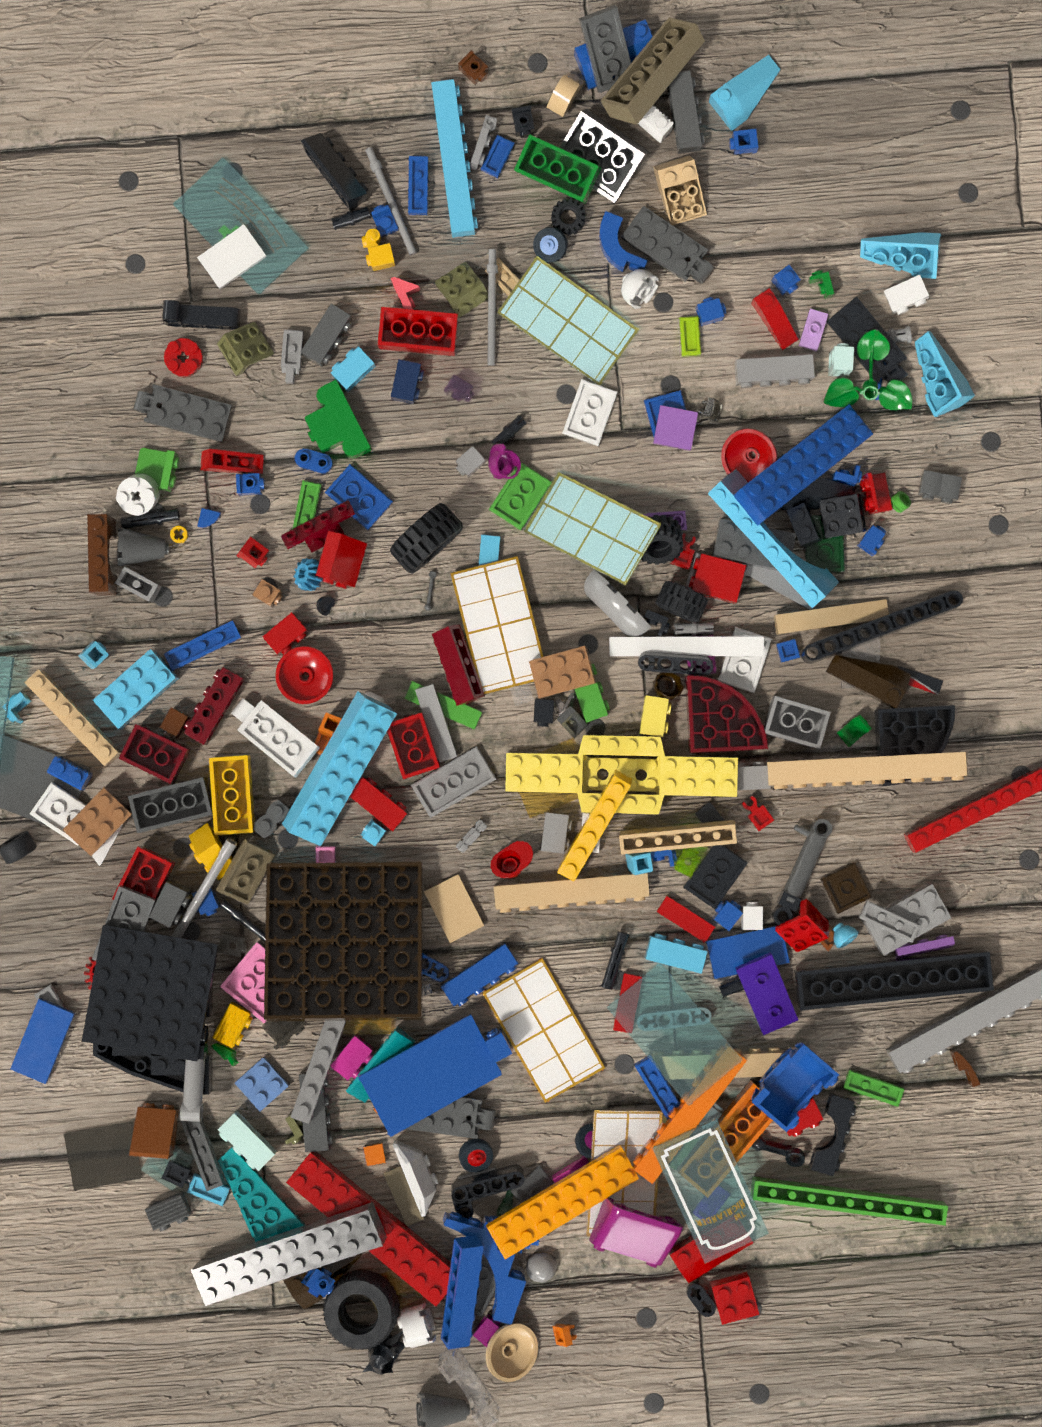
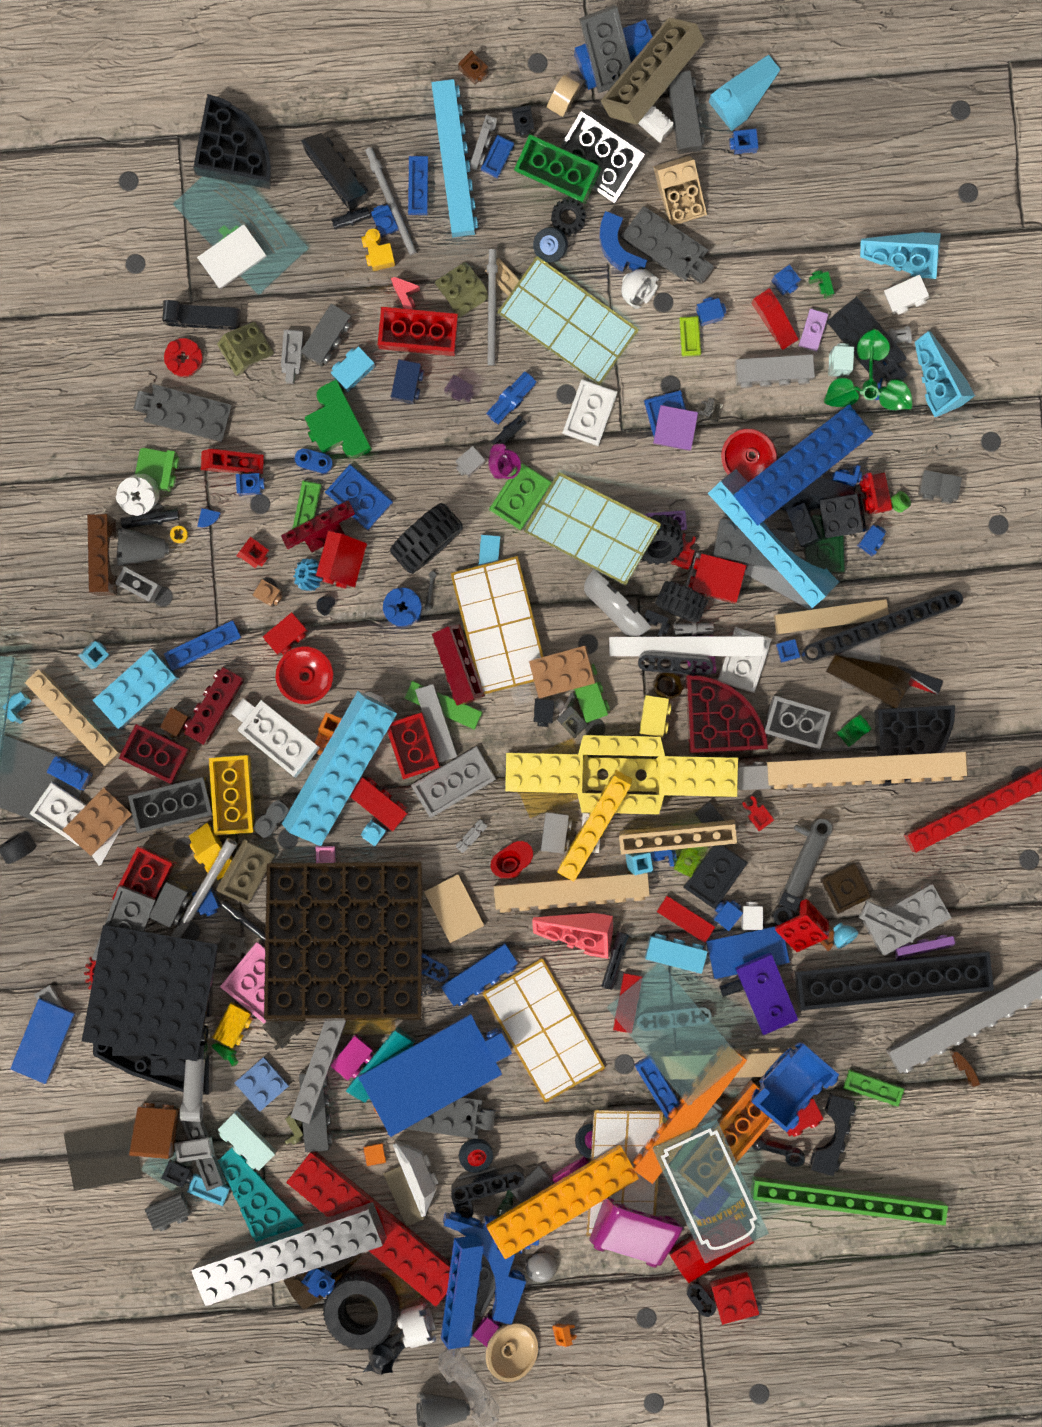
none -> light grey tile [174,1137,215,1162]
none -> black brick [193,94,272,189]
none -> blue brick [383,588,422,627]
none -> blue piece [486,371,537,425]
none -> coral wedge [532,913,613,959]

